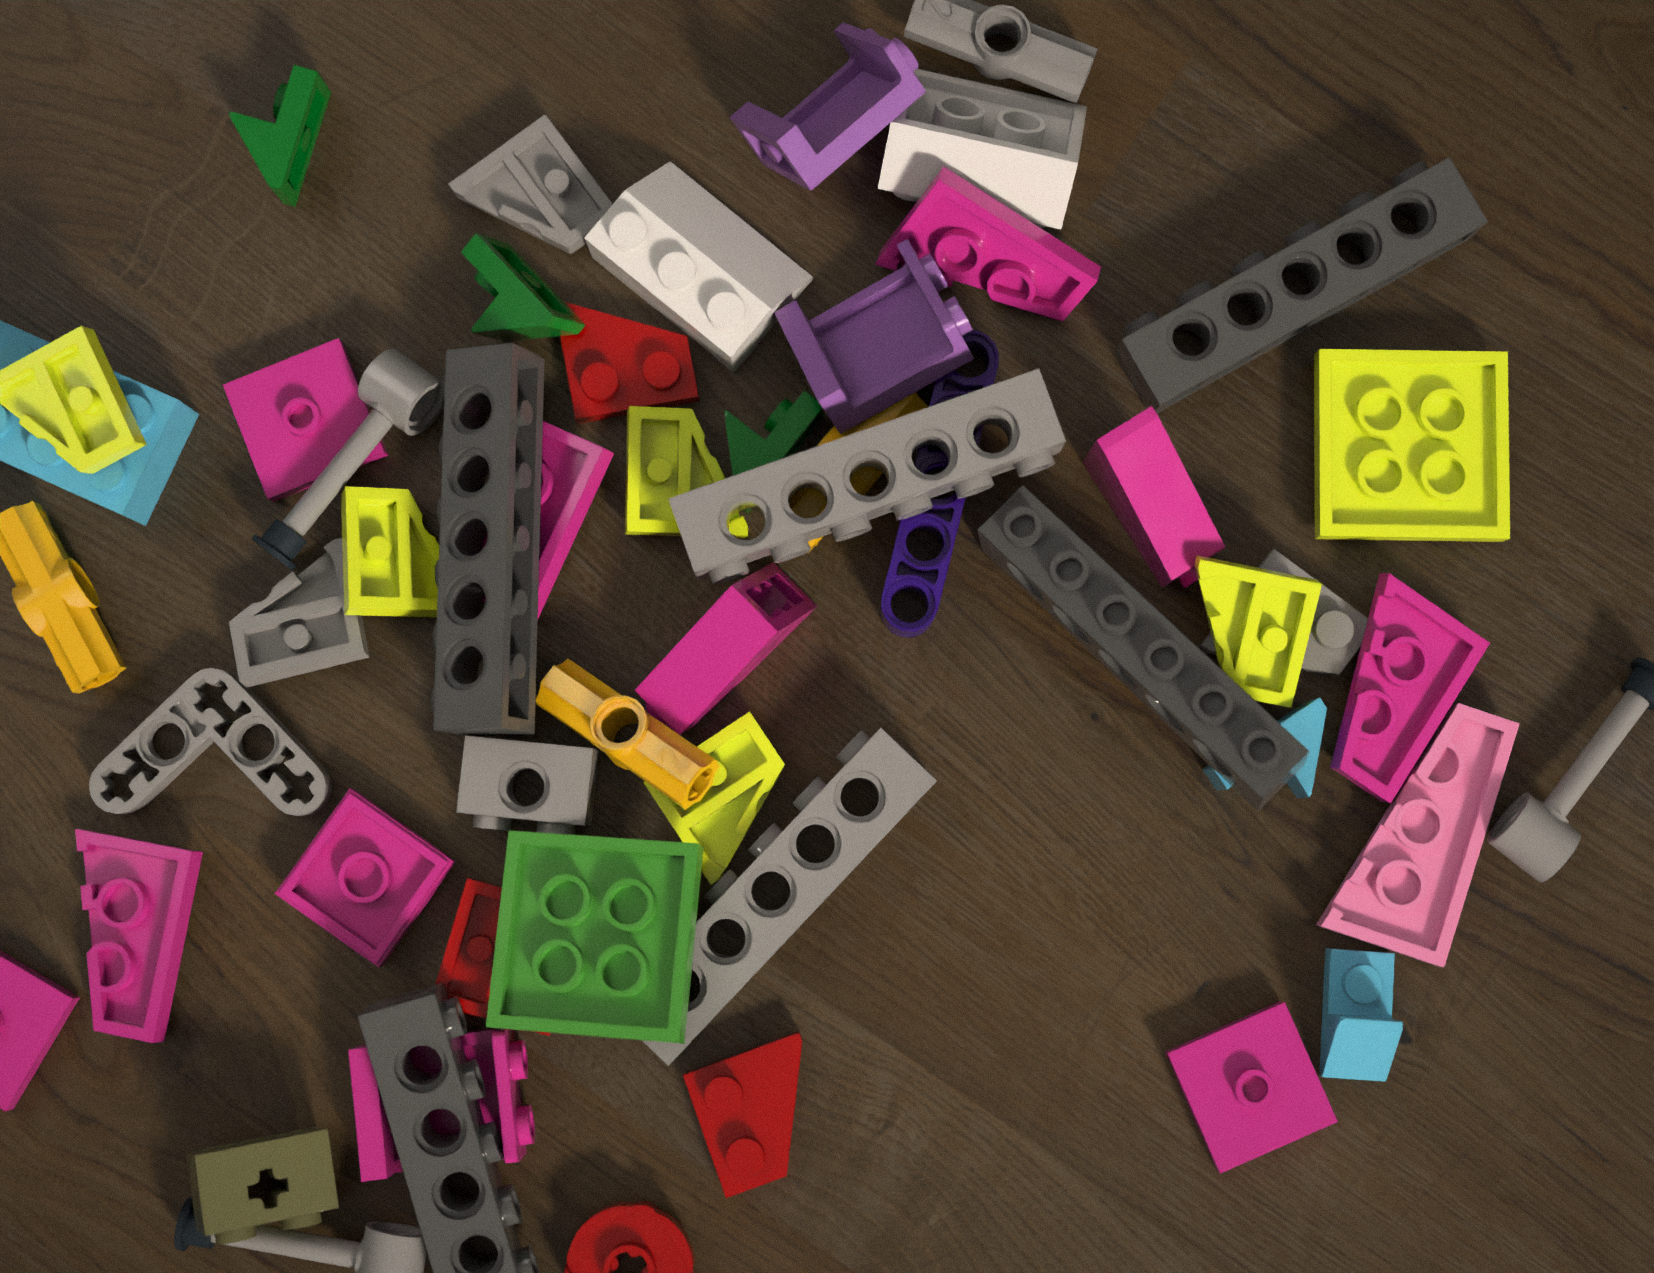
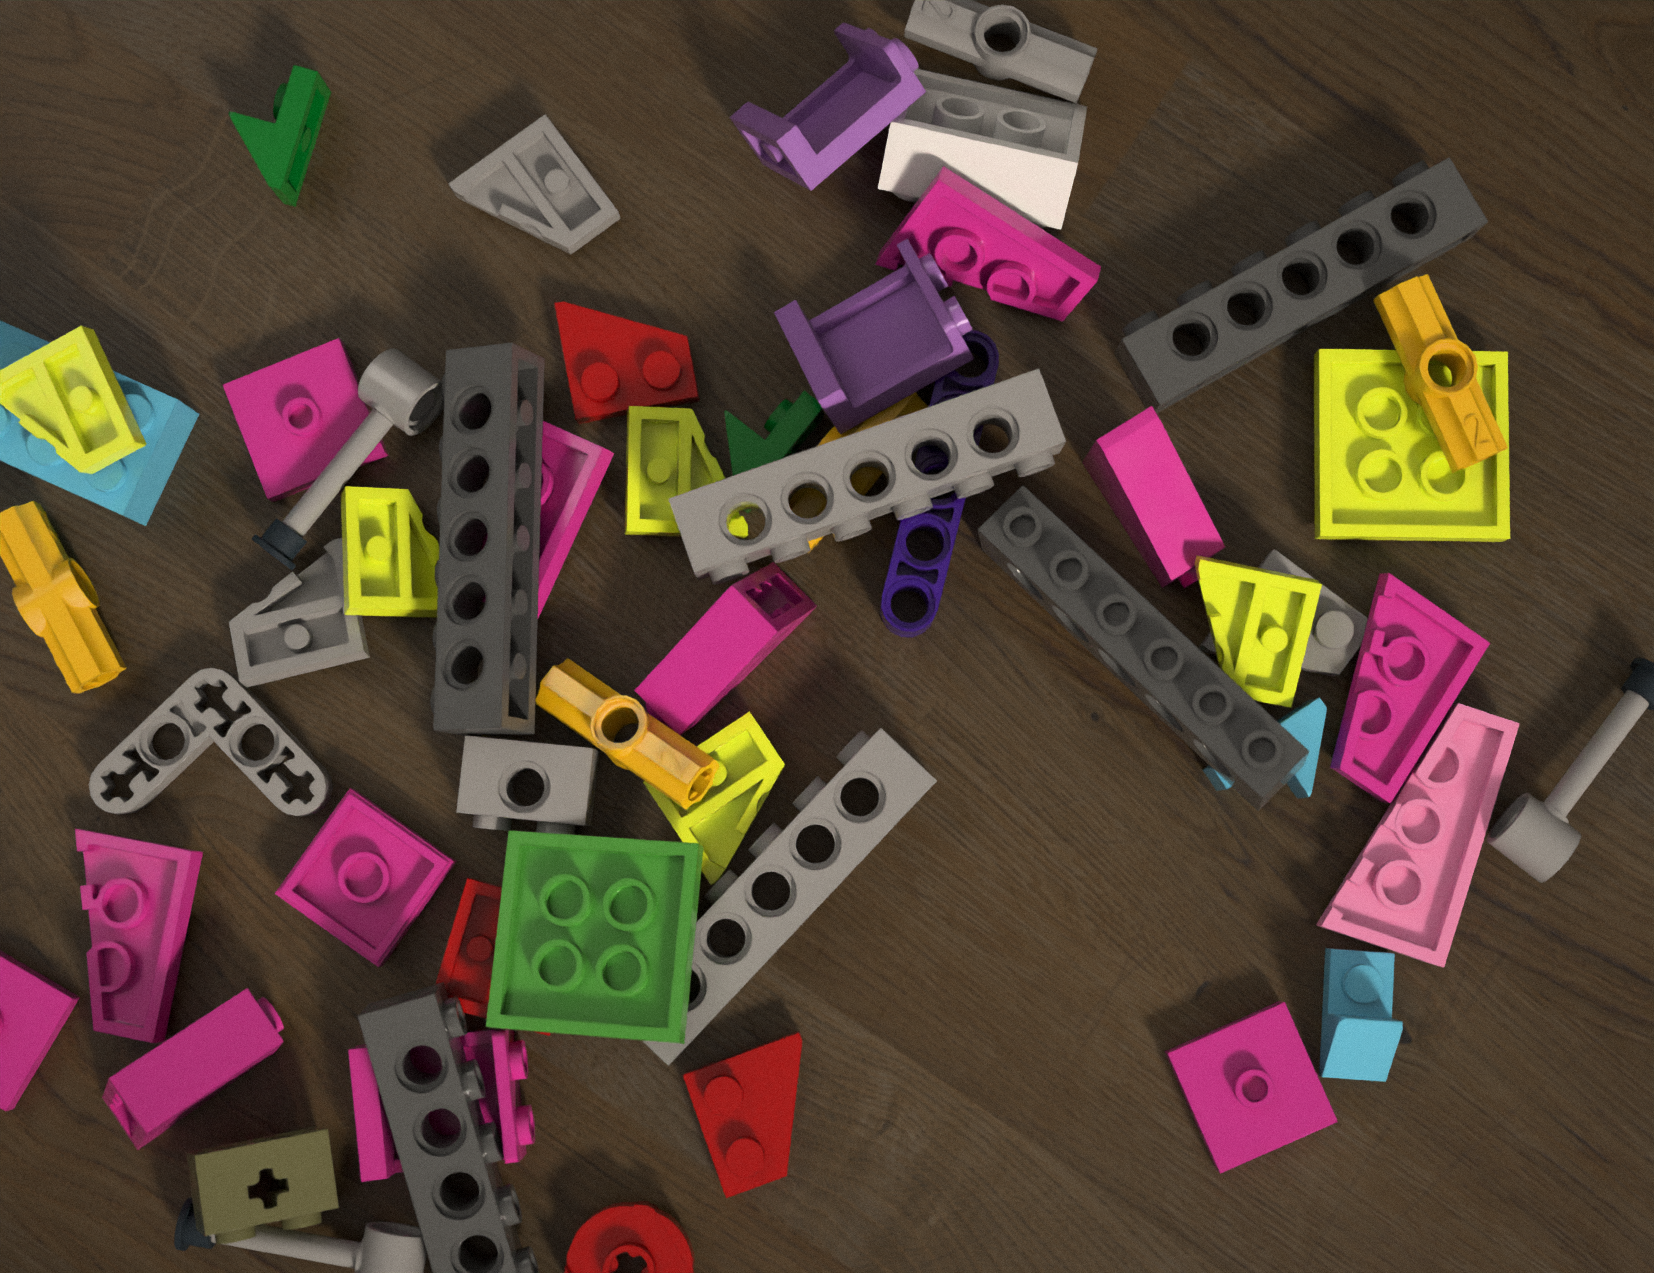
green slope [461,233,586,341] -> none
white slope [584,161,813,373] -> none
none -> dark pink slope [102,988,284,1150]
none -> yellow piece [1373,274,1508,473]

